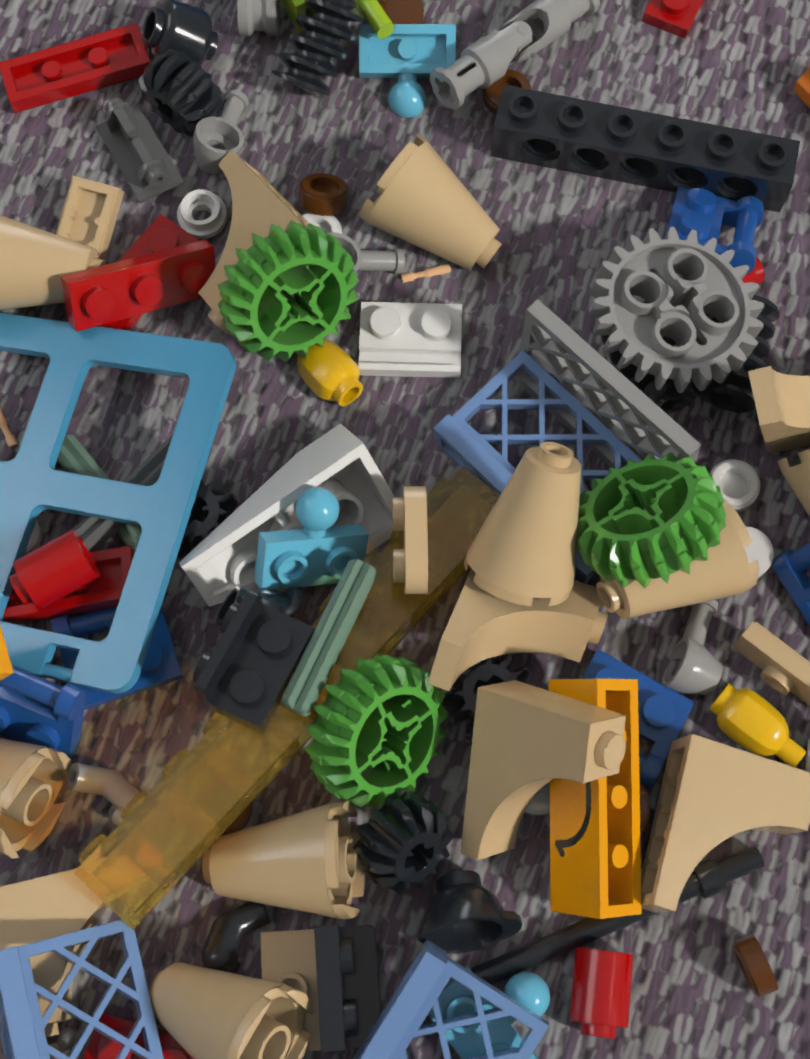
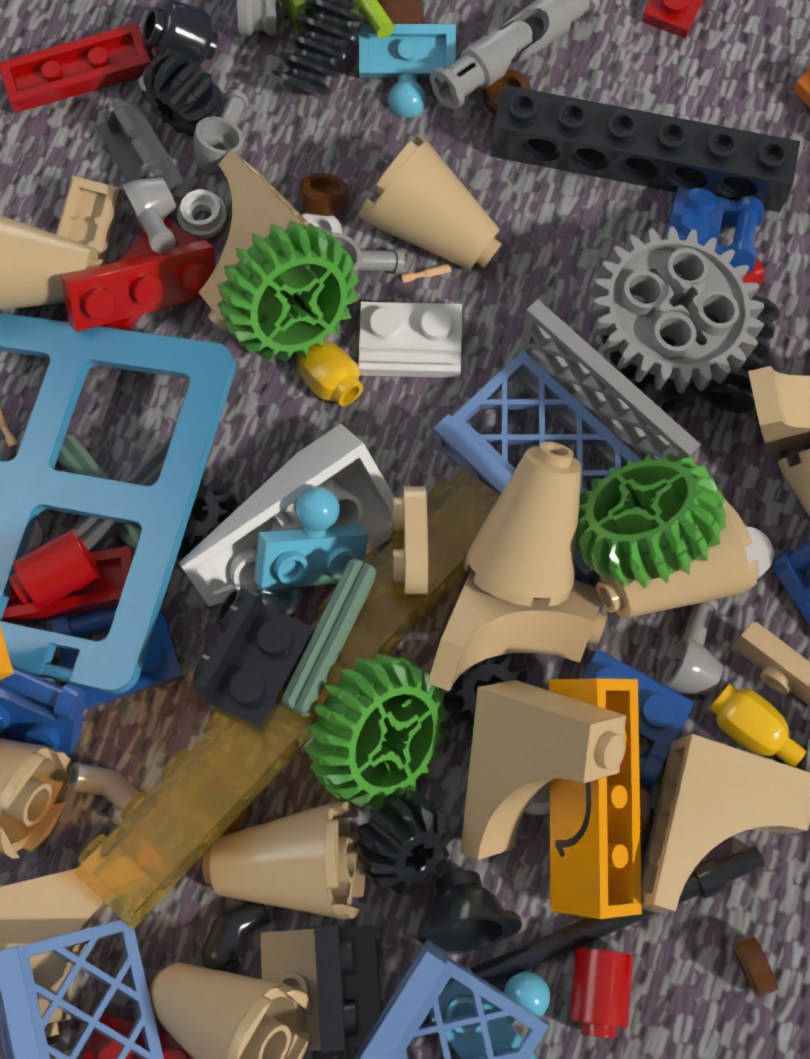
white tile [710,459,760,513] -> none
none -> light grey bar [121,177,177,253]

